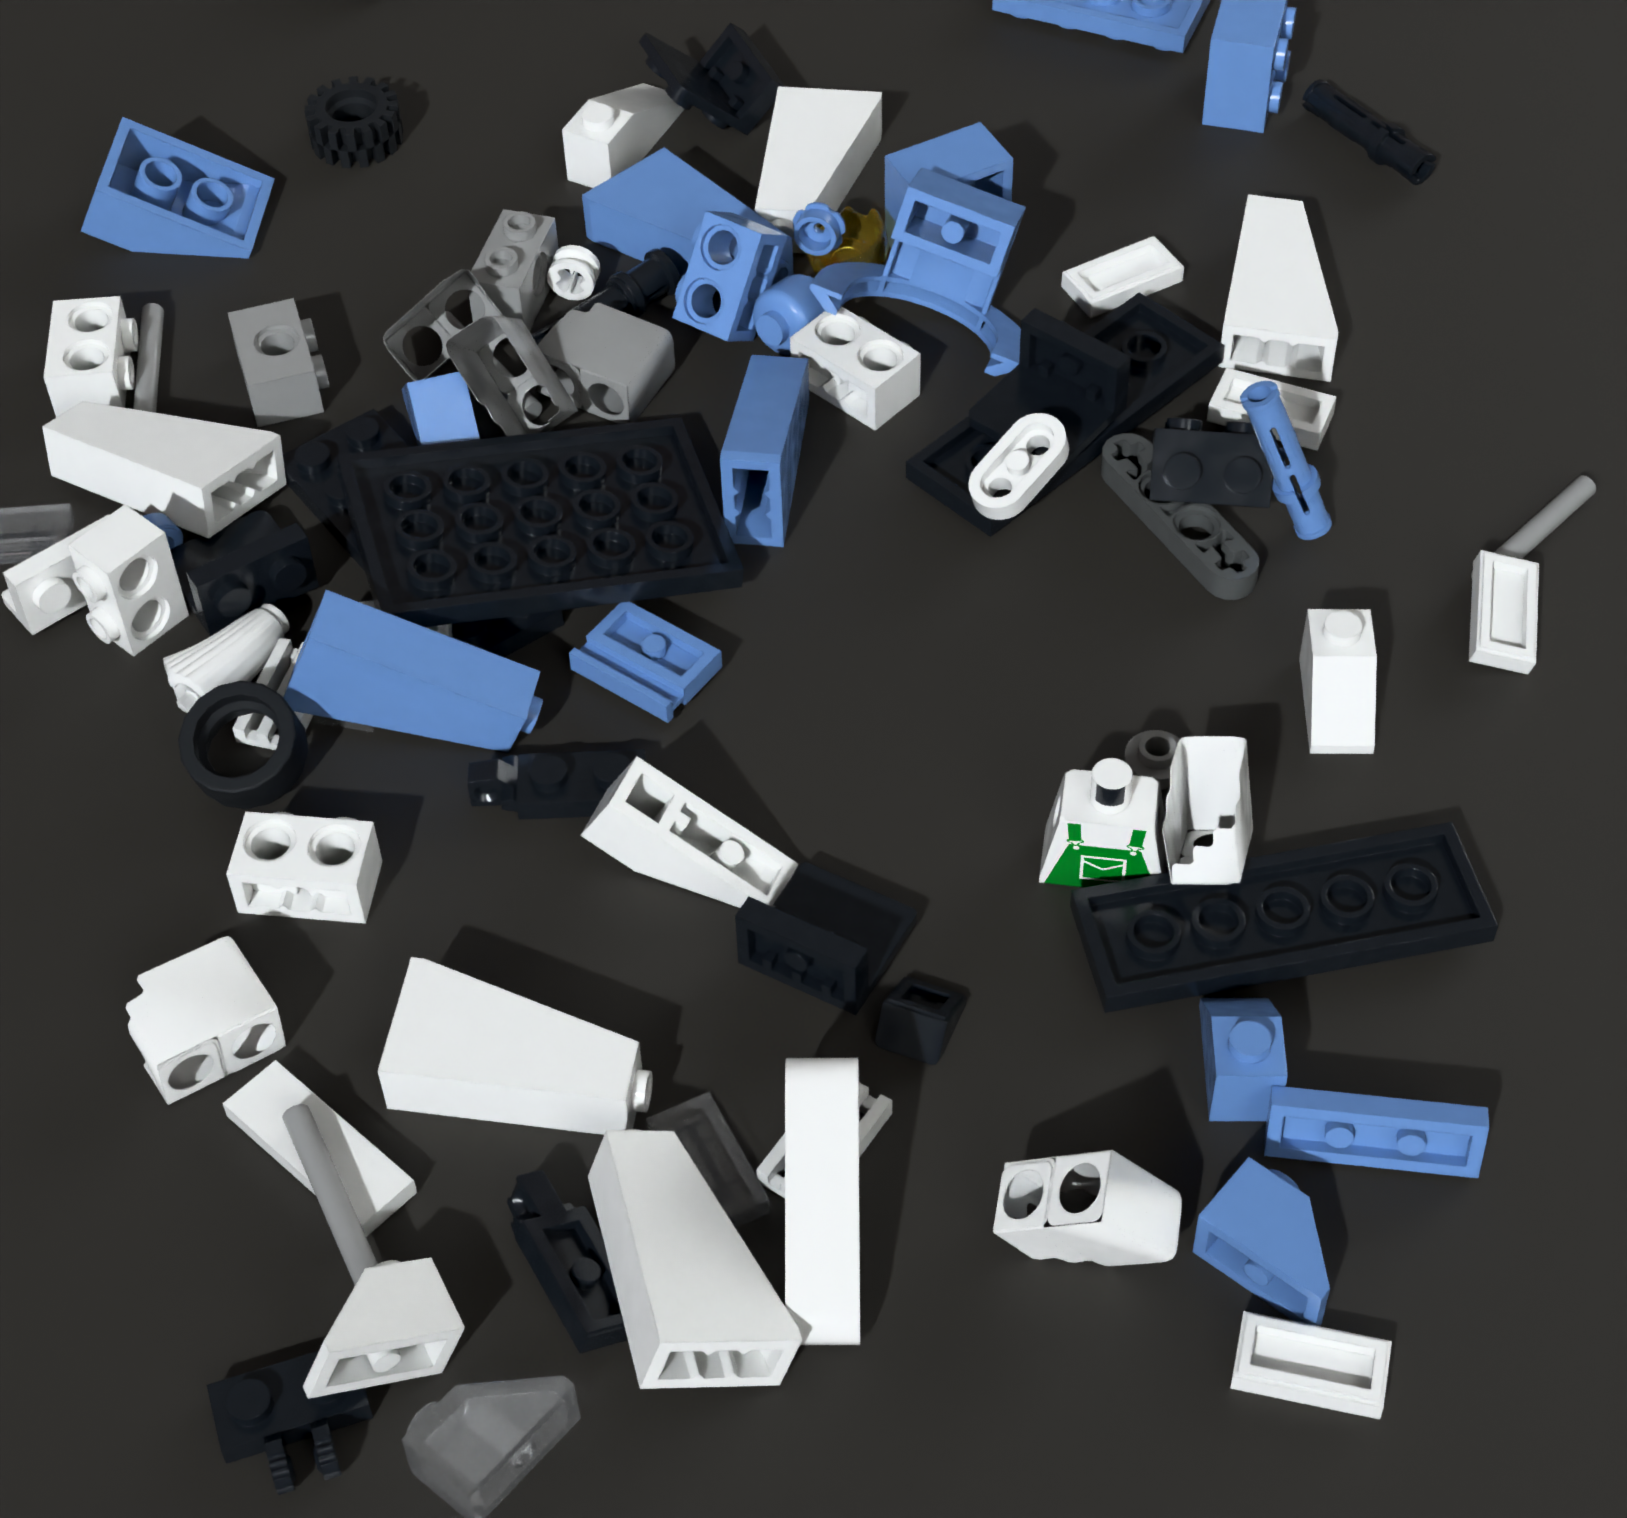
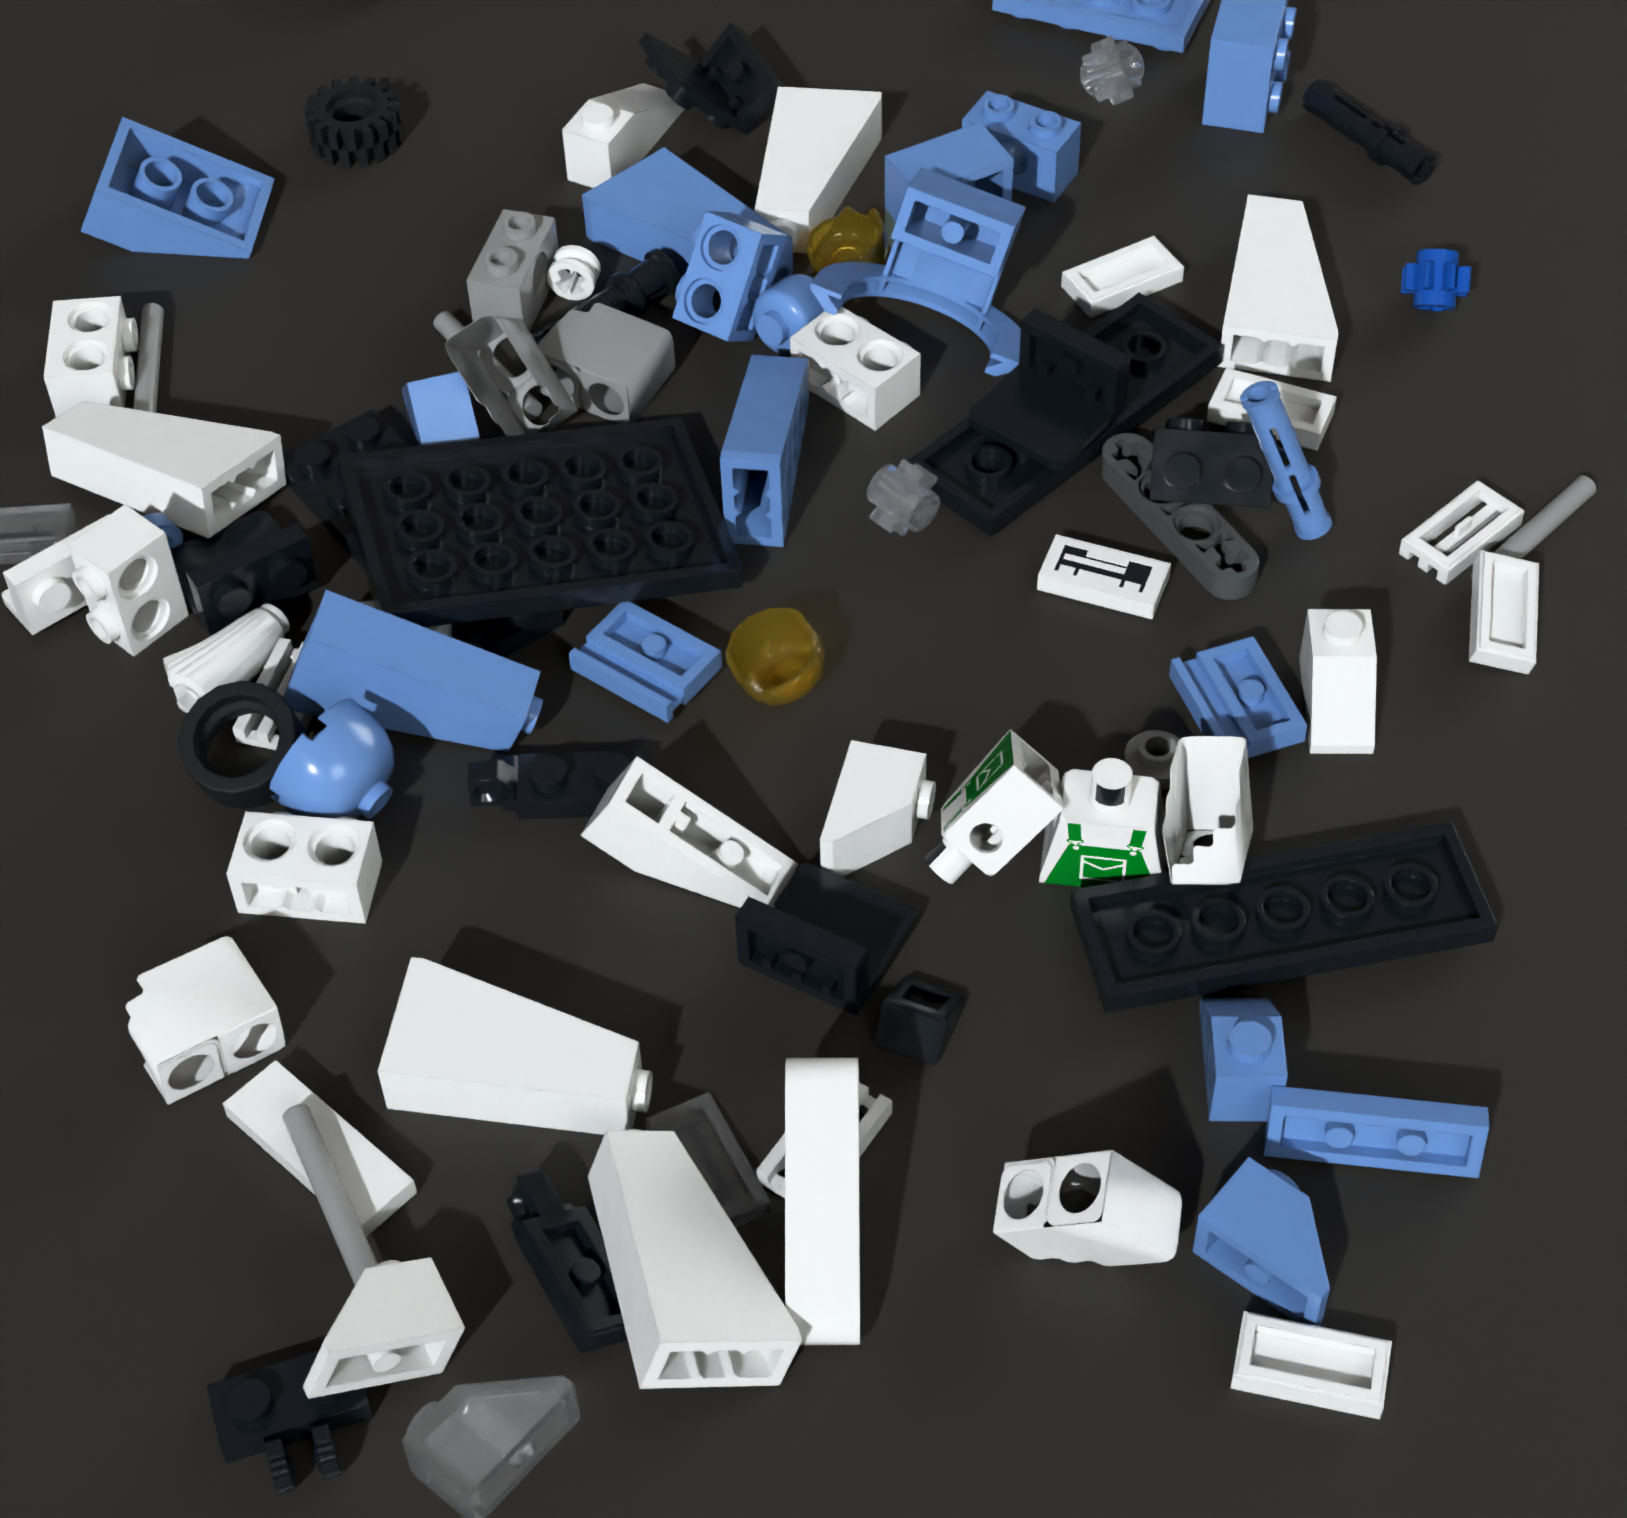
light grey brick [228,298,330,428] -> none
light grey piece [383,269,505,381] -> none
medium blue plate [793,202,846,256] -> none
white plate [968,413,1069,520] -> none
none -> medium blue cylinder [269,698,394,819]
none -> clear yellow hair [725,607,826,706]
none -> white slope [820,740,936,877]
none -> clear gear [867,459,940,536]
none -> white torso [925,729,1064,884]
none -> medium blue brick [962,90,1081,203]
none -> white tile [1037,534,1171,620]
none -> clear gear [1080,36,1145,105]
none -> medium blue plate [1169,636,1308,758]
none -> white tile [1399,480,1525,585]
none -> blue gear [1401,249,1472,312]

